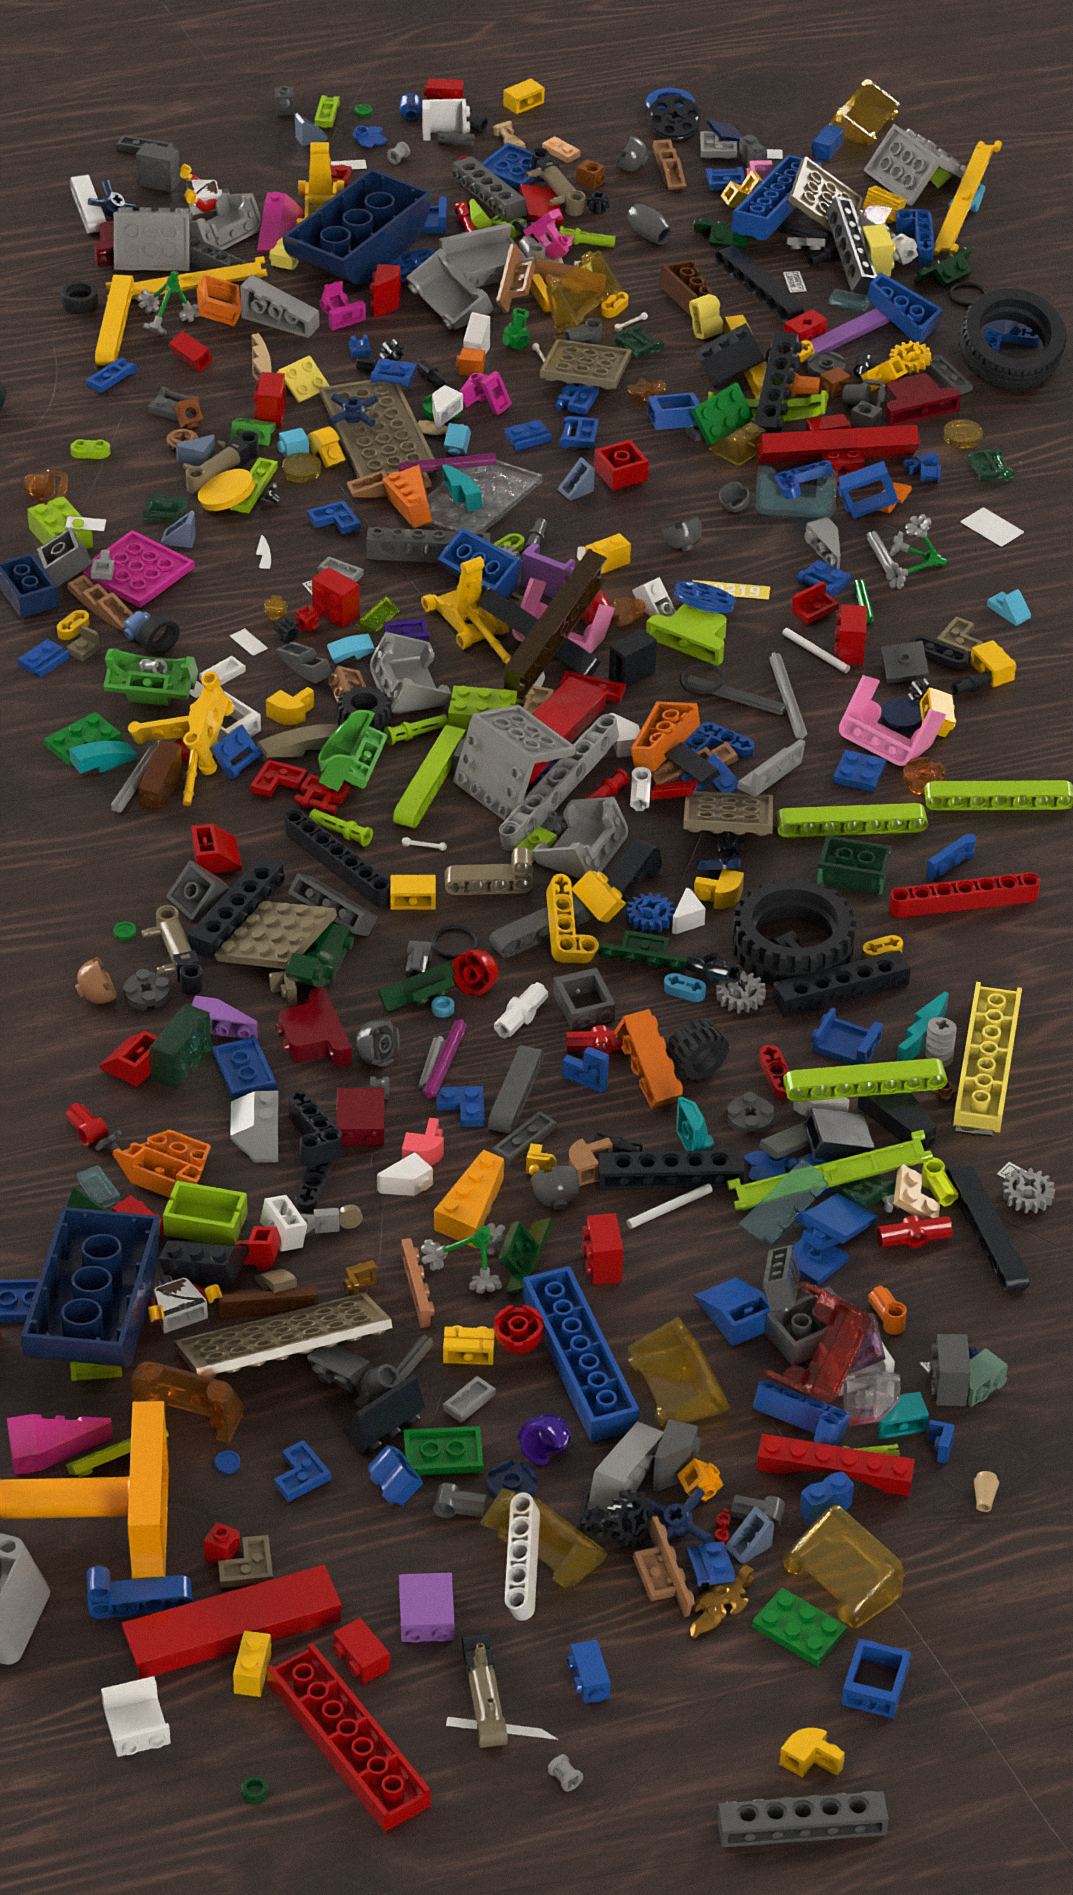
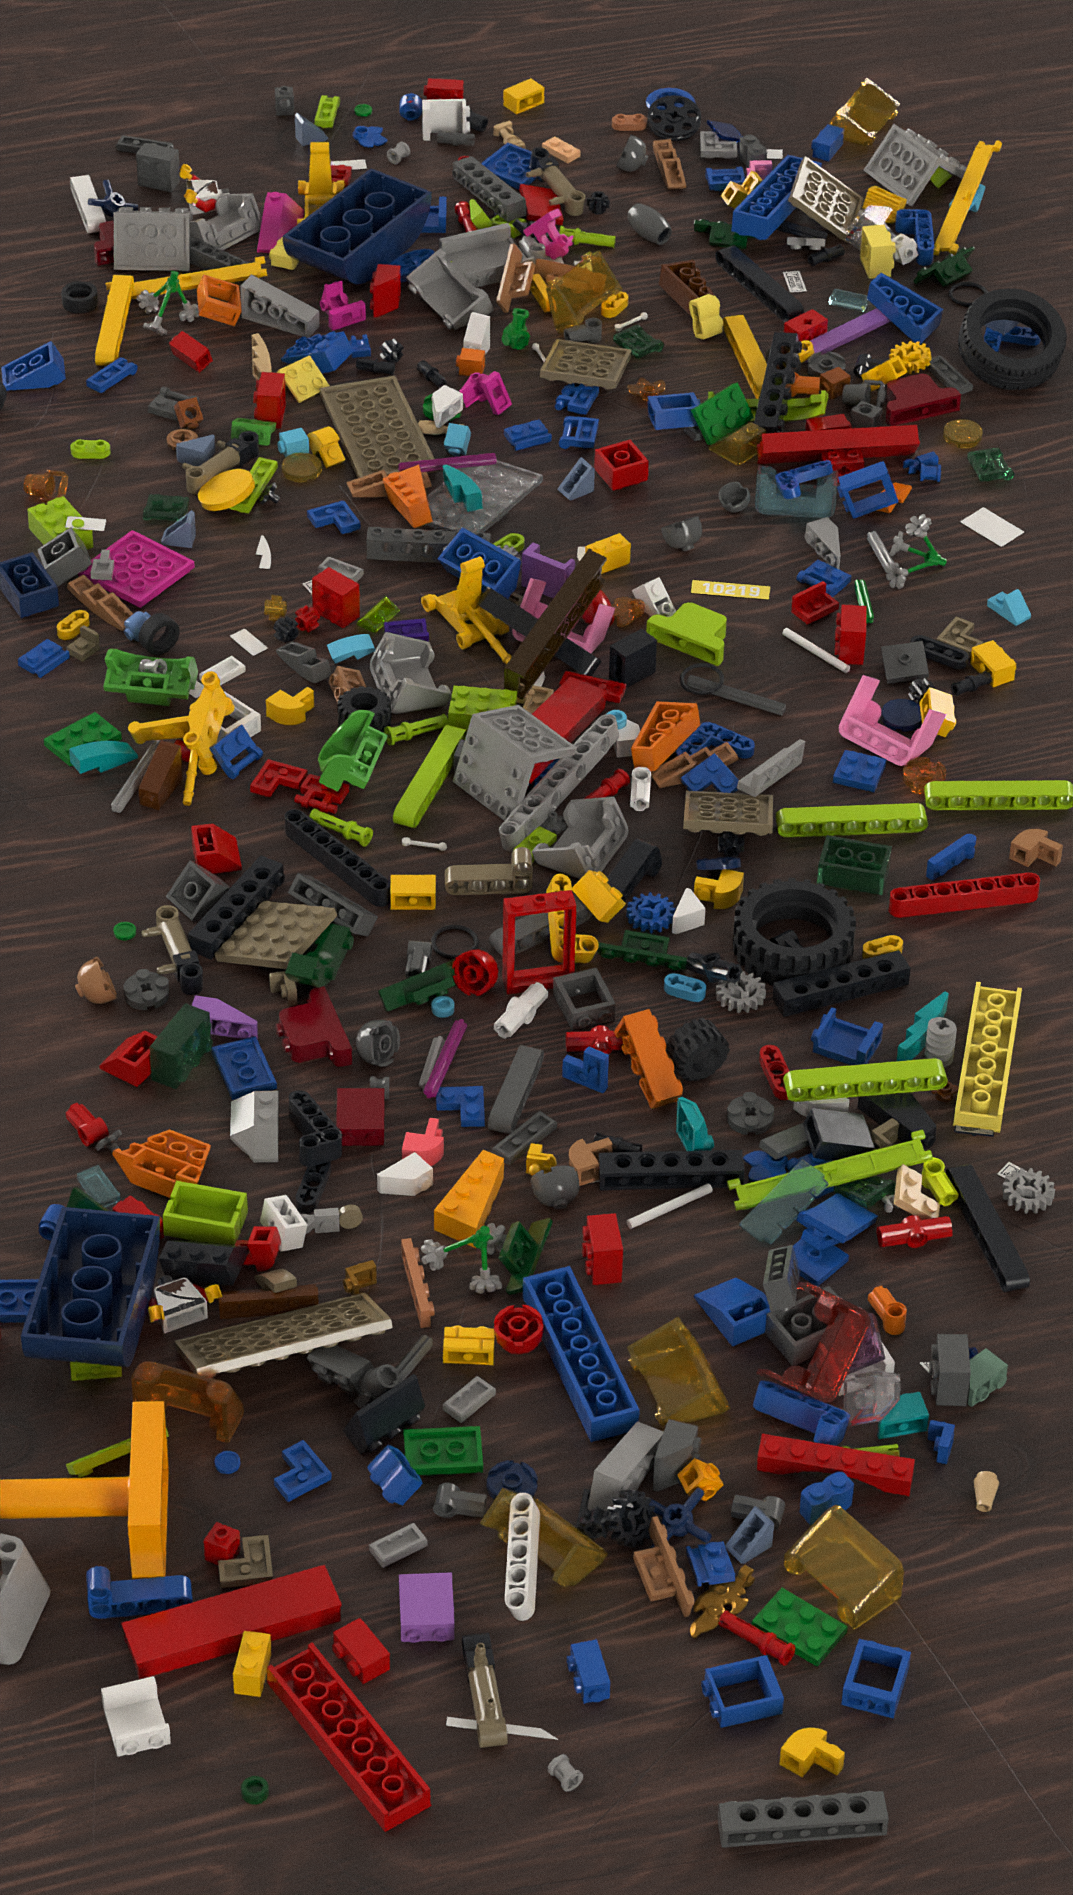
dark pink wedge [7,1414,113,1475] -> none
dark tan slope [257,723,339,757] -> none
dark blue bar [328,393,378,427] -> none
blue plate [371,359,417,388] -> none
dark purple helmet [517,1413,572,1466] -> none
dark grey pin [524,518,547,550] -> none
dark orange brick [576,159,606,190] -> none
red tile [650,780,698,800] -> none
black tile [664,742,720,787] -> none
blue wedge [673,581,736,613] -> none
black slope [695,323,766,388] -> none
red piece [714,1508,731,1545] -> none
light grey axle [769,652,807,740] -> none
dark grey brick [826,196,877,295] -> none
none -> blue slope [1,341,66,391]
none -> blue brick [39,1204,64,1240]
none -> blue slope [281,331,353,373]
none -> light grey plate [369,1523,428,1568]
none -> red door [502,890,577,995]
none -> medium azure tile [607,710,627,730]
none -> nougat plate [612,114,647,131]
none -> blue window [701,1655,784,1728]
none -> red pin [718,1610,796,1666]
none -> dark tan bracket [871,1118,899,1150]
none -> medium nougat brick [1009,829,1063,867]

